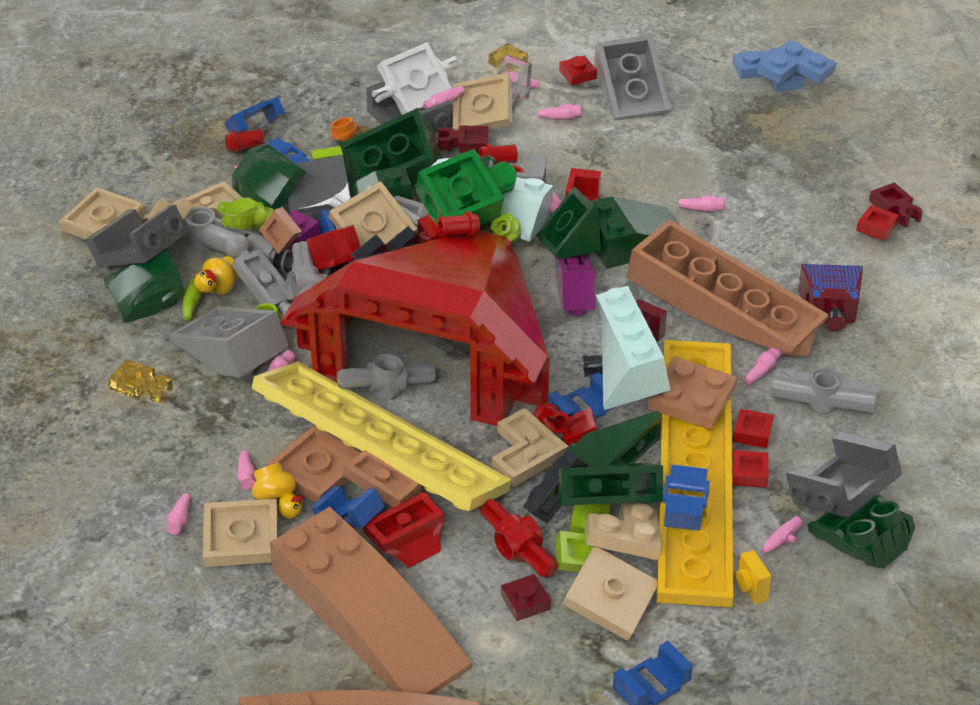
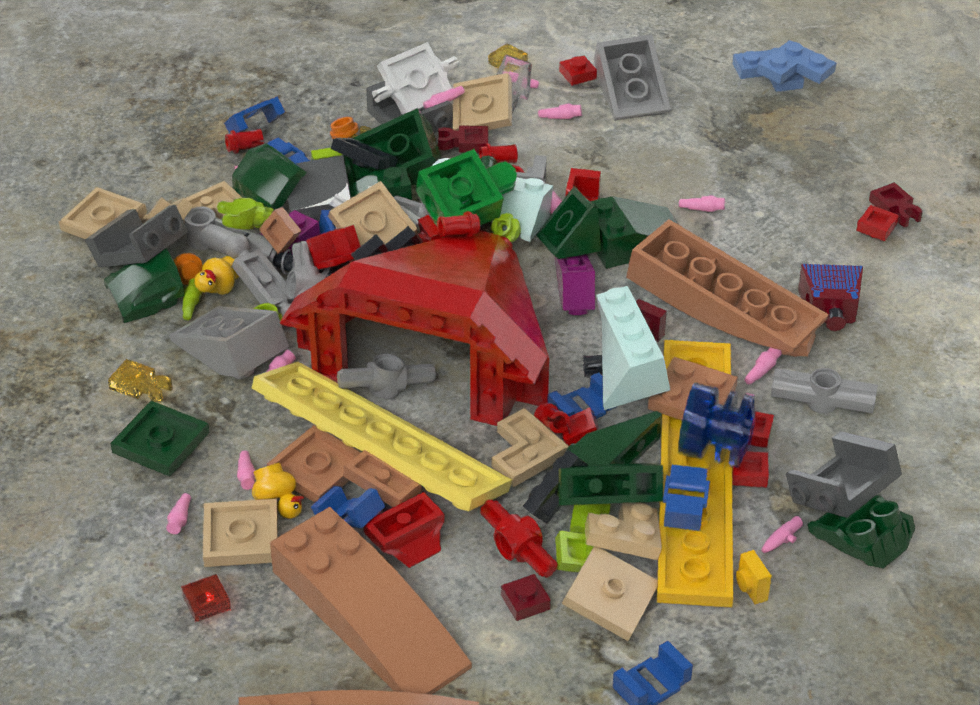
none -> dark green plate [110,400,210,477]
none -> orange plate [173,253,203,285]
none -> clear red plate [181,574,231,622]
none -> black plate [331,138,398,169]
none -> clear blue wheel [678,382,756,468]

